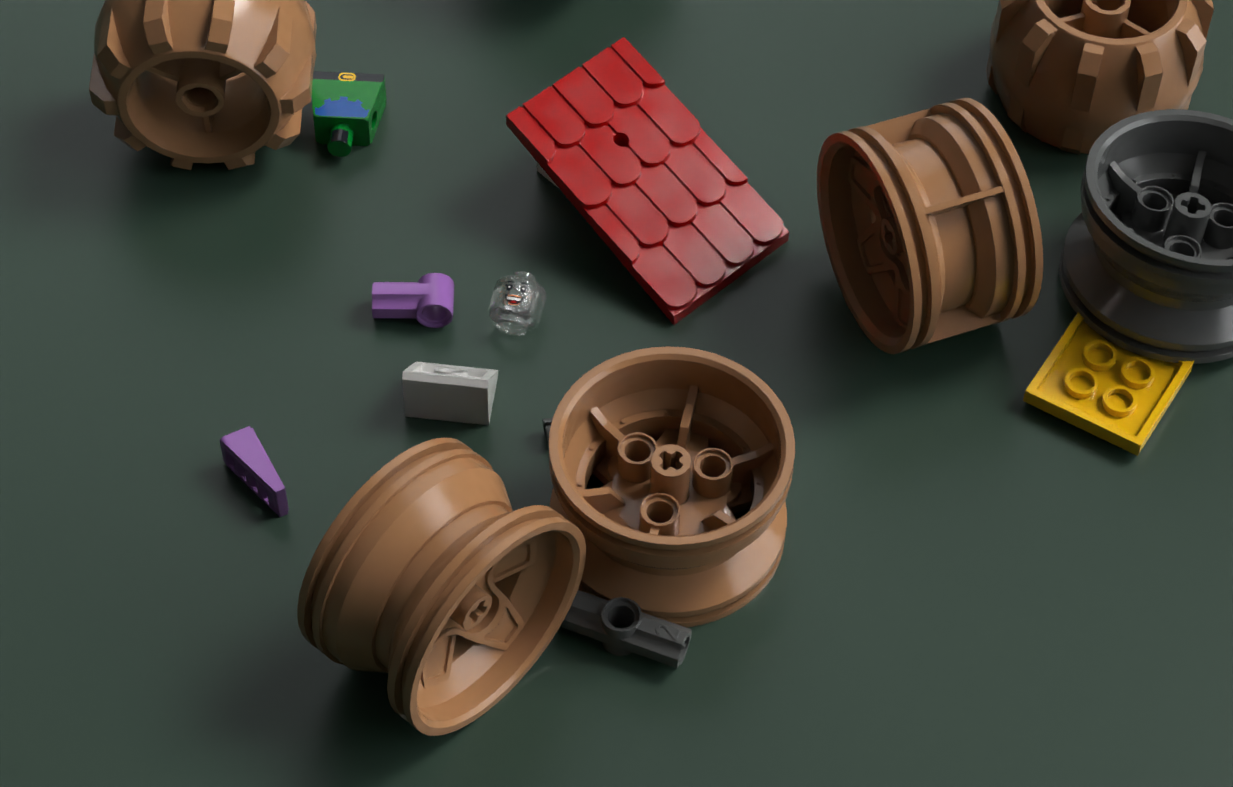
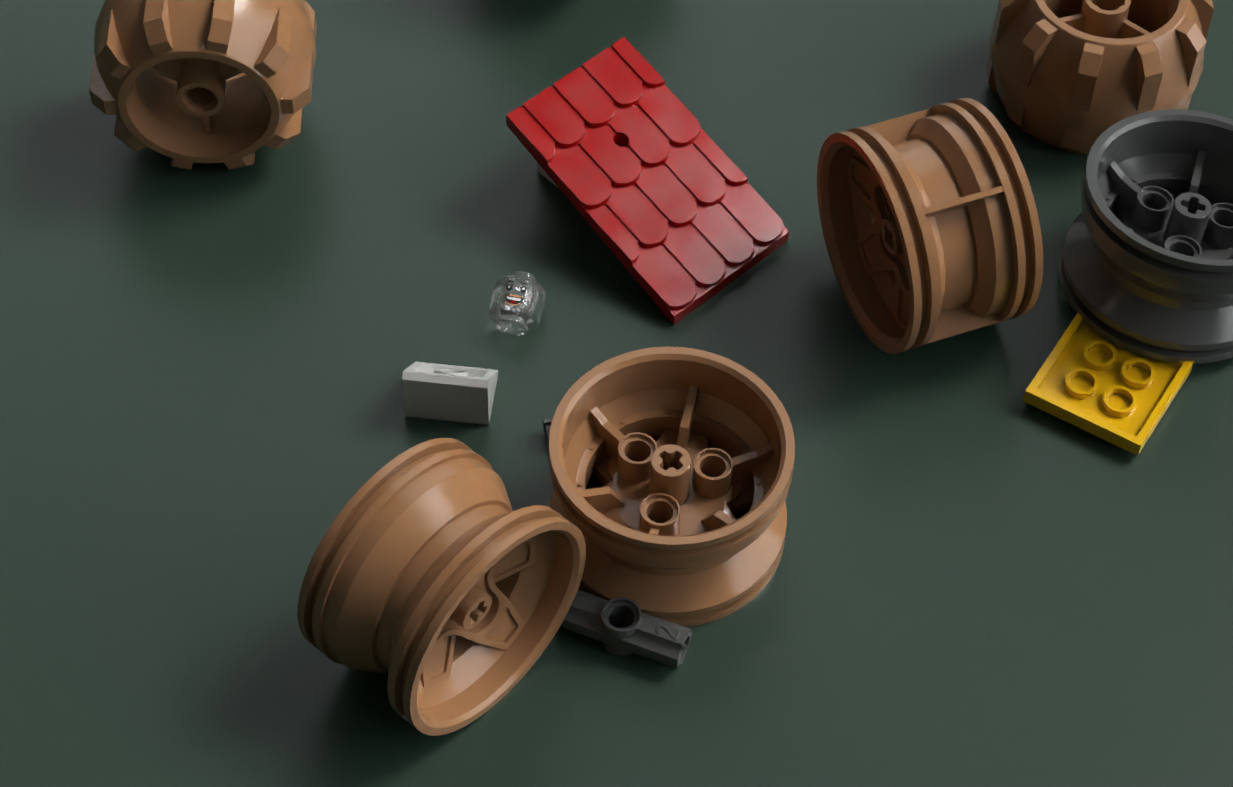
medium lavender slope [220,426,289,517] -> none
green torso [312,71,387,157] -> none
medium lavender piece [372,273,455,328] -> none

